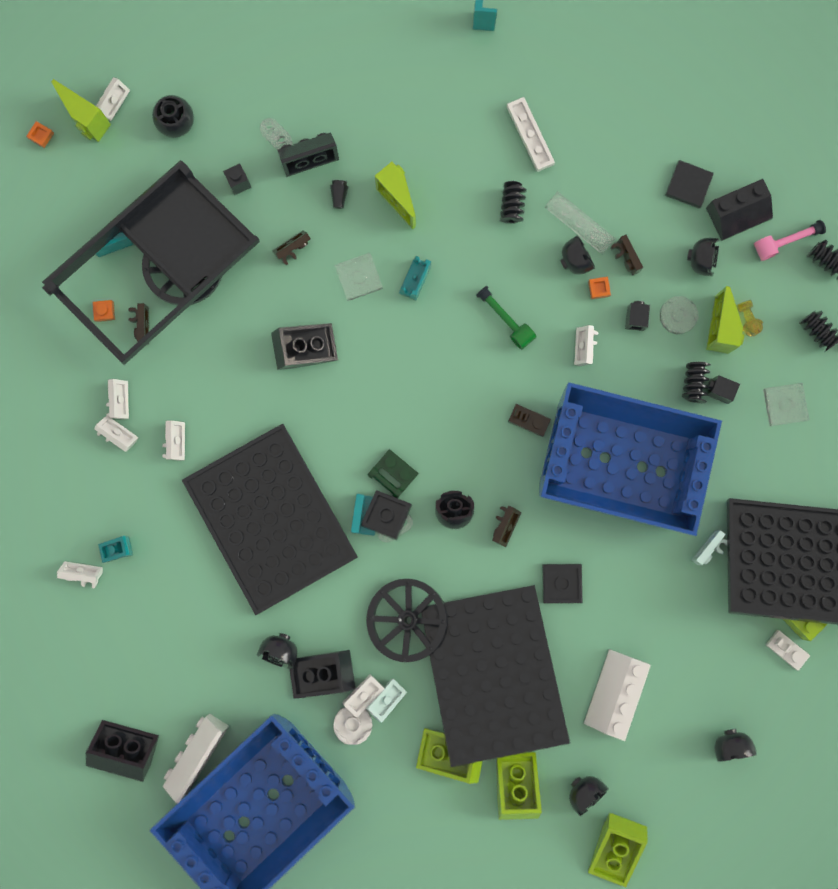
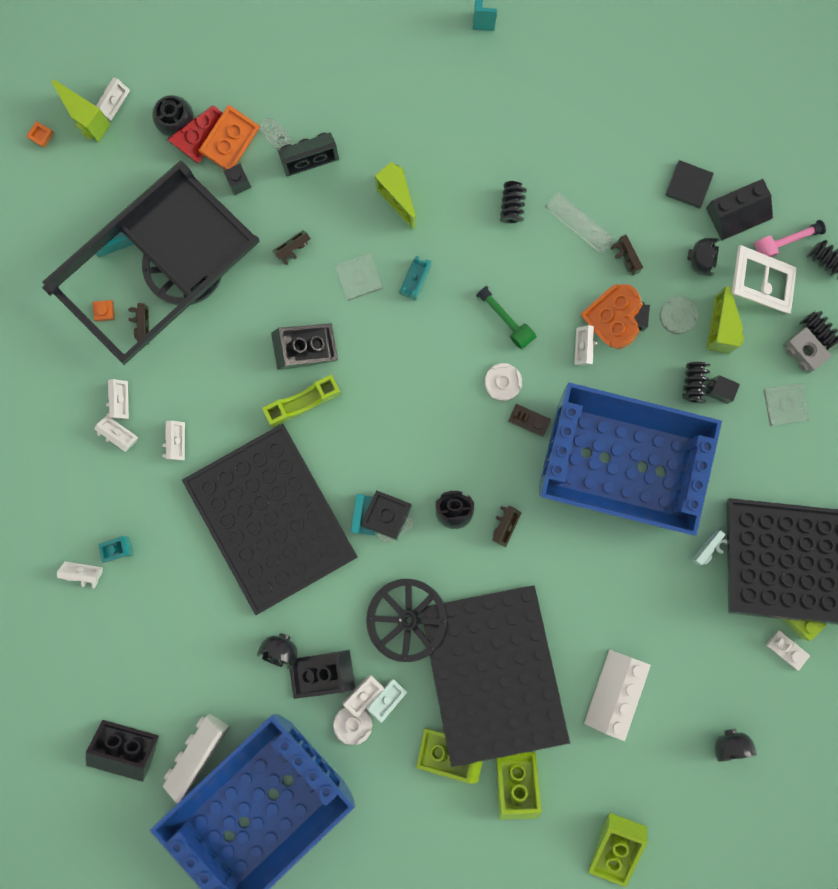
black cone [330,180,349,209] -> none
dark green plate [367,449,419,498] -> none
white plate [507,97,555,172] -> none
black tile [542,564,583,603] -> none
black cylinder [560,235,595,274] -> none
black cylinder [569,776,609,816] -> none
orange plate [588,277,611,299] -> none
clear yellow leg [736,300,763,337] -> none
none -> red wing [166,105,223,163]
none -> orange tile [198,104,260,170]
none -> lime arch [262,374,342,428]
none -> white tile [484,363,522,401]
none -> orange plate [580,284,643,350]
none -> white door [732,245,797,314]
none -> light grey brick [783,327,832,373]

